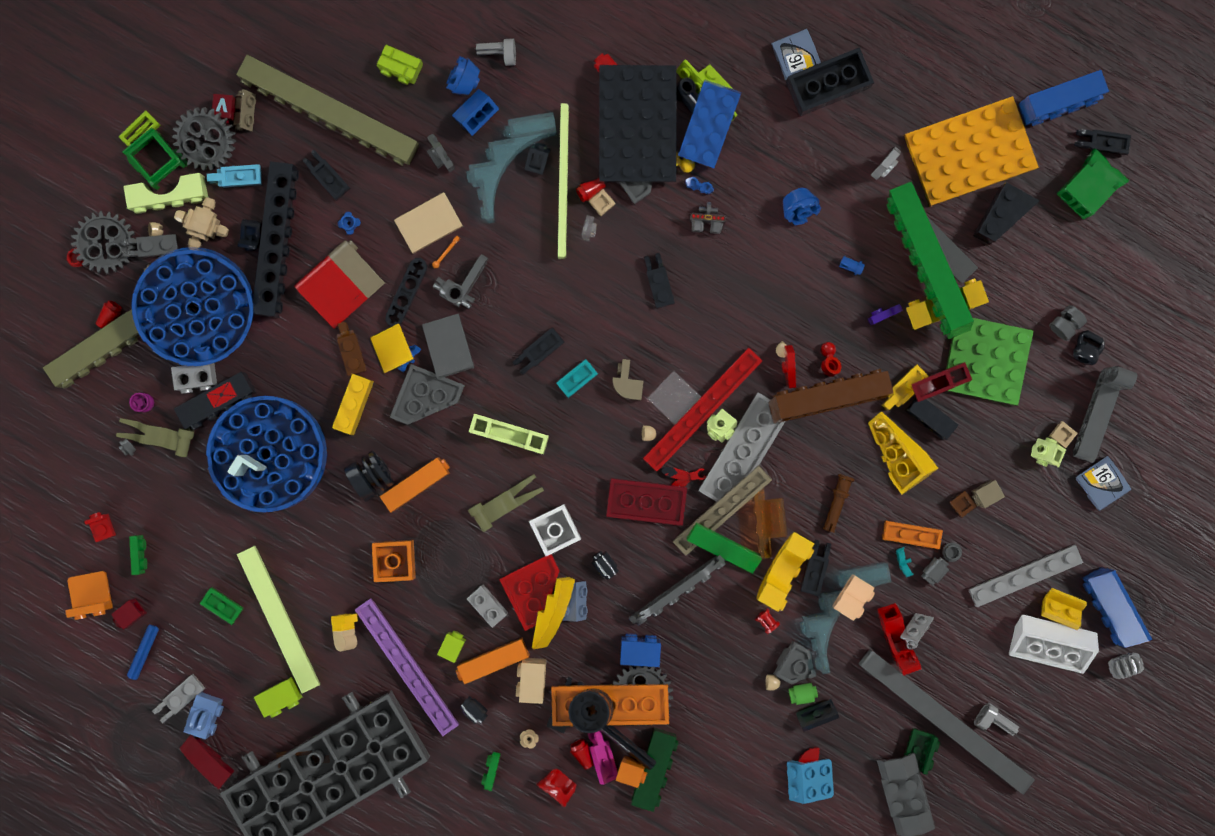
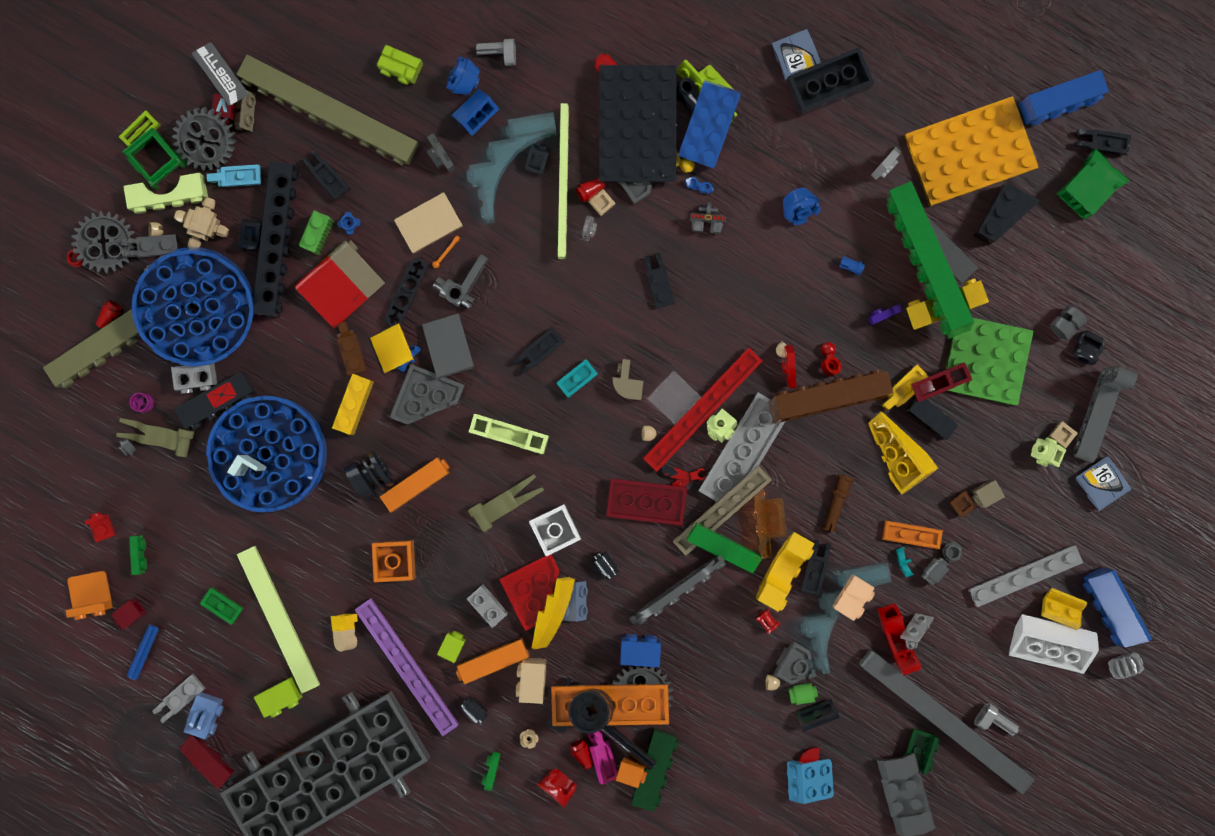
none -> dark grey sticker [192,42,248,106]
none -> bright green brick [299,210,334,255]

